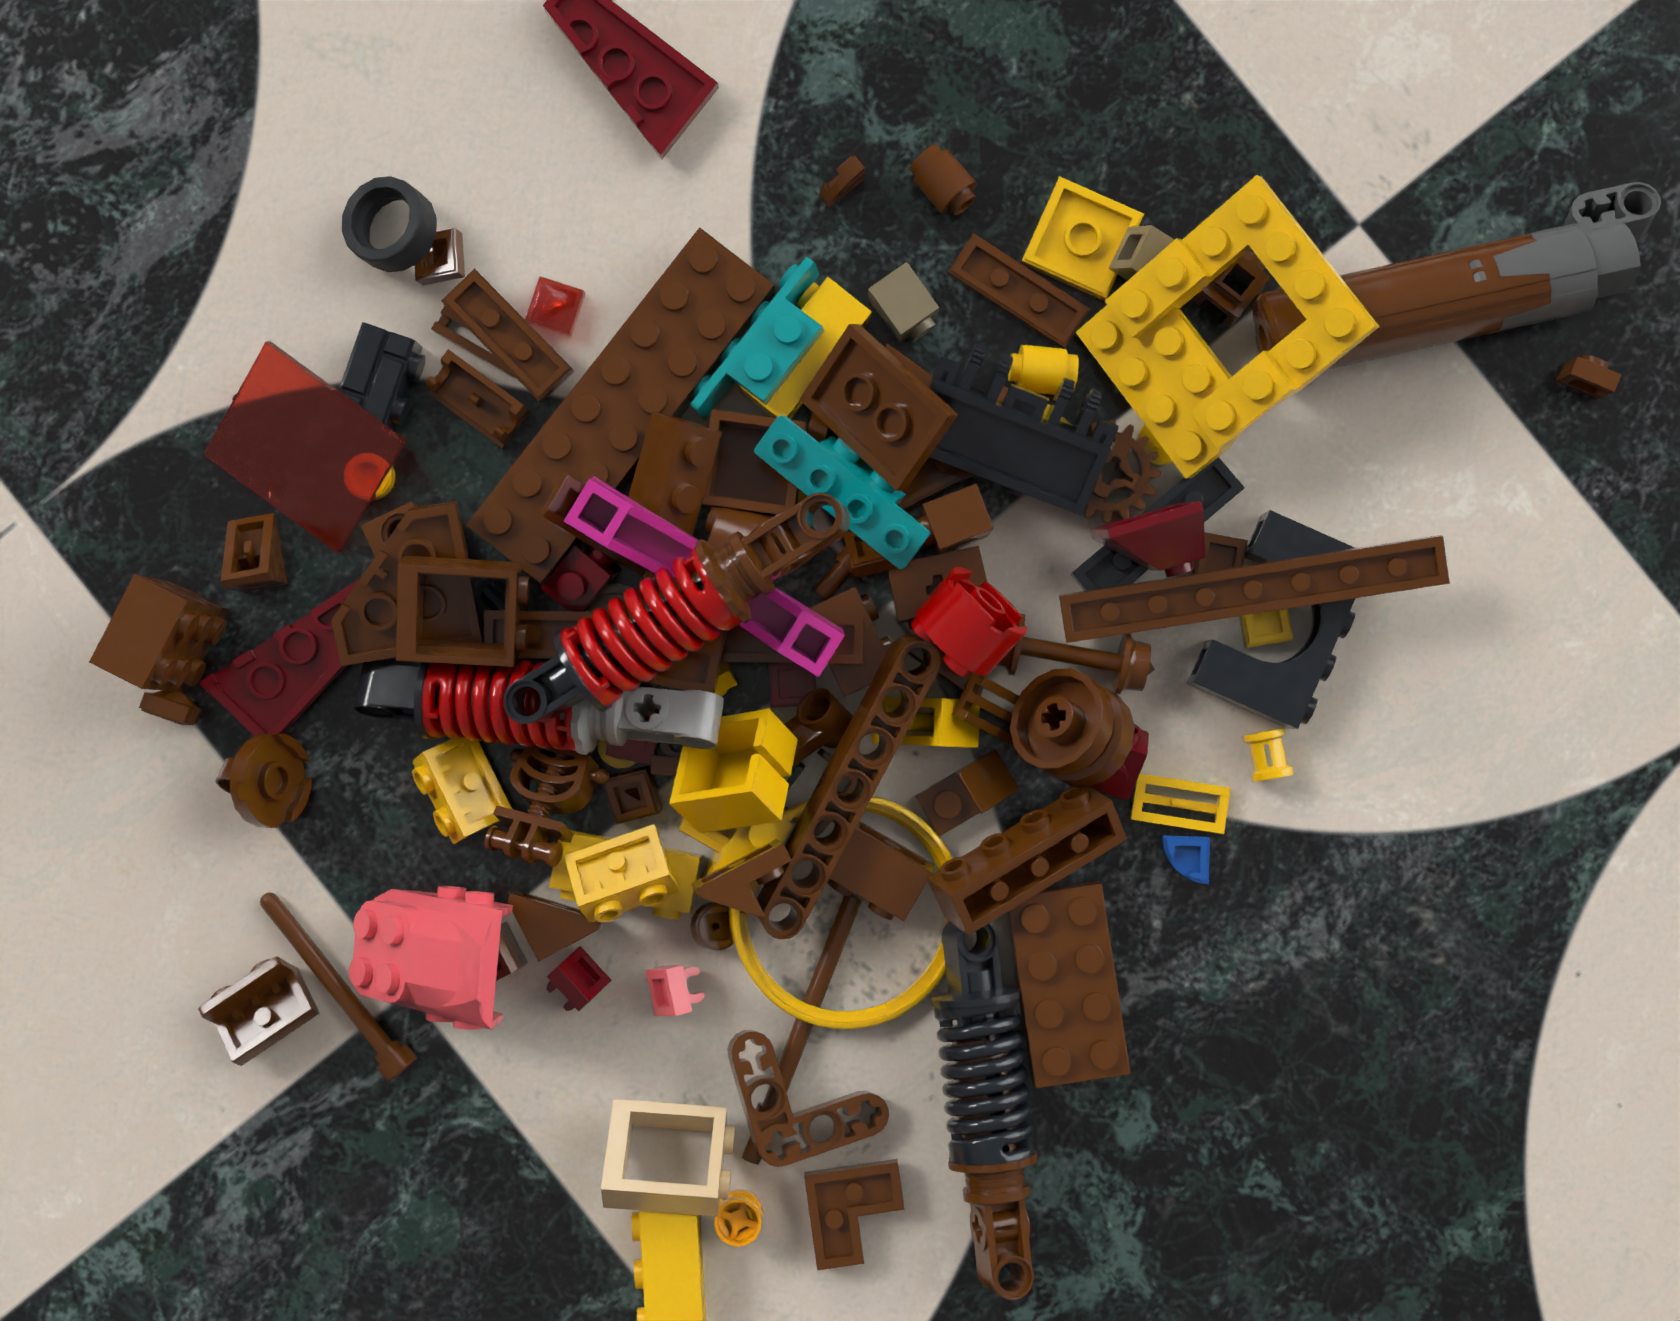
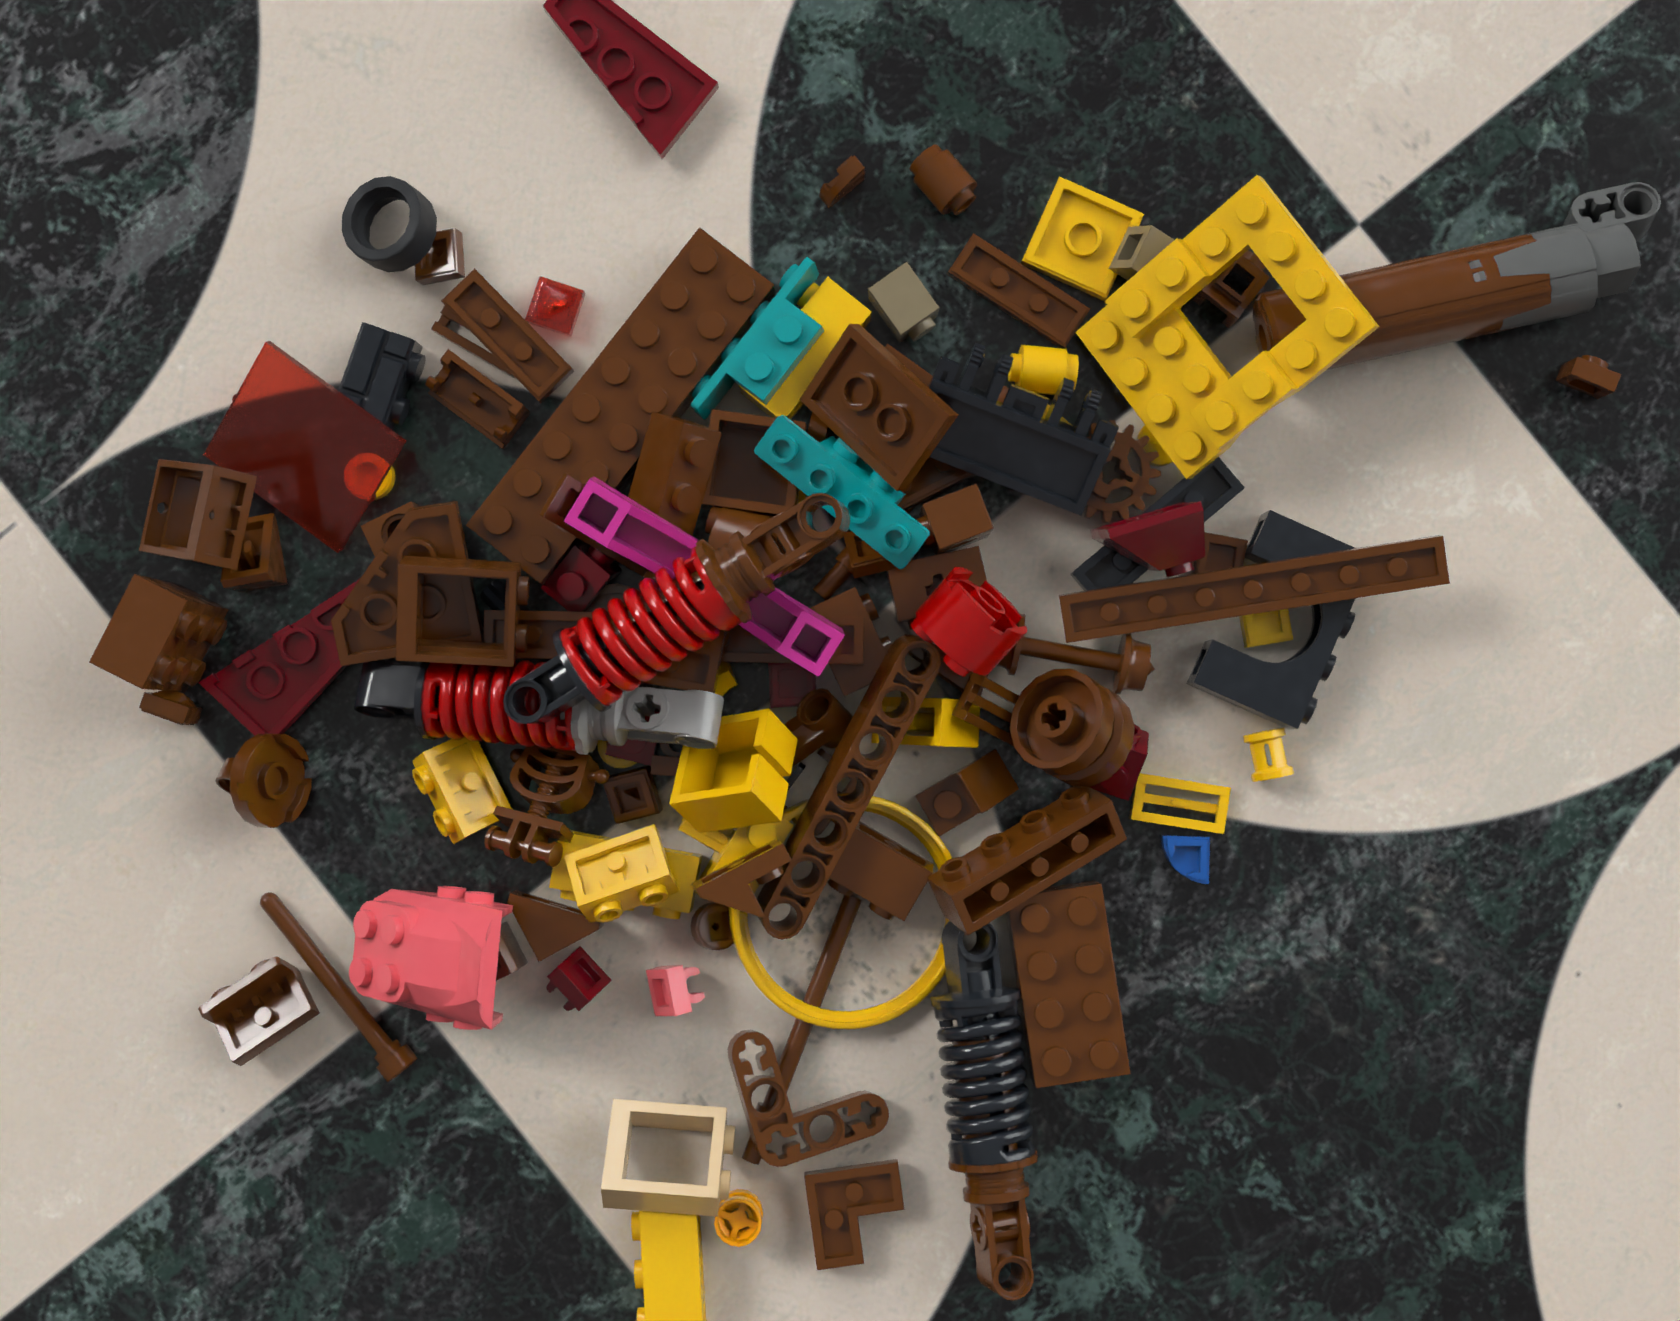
none -> reddish brown window [139,459,257,570]

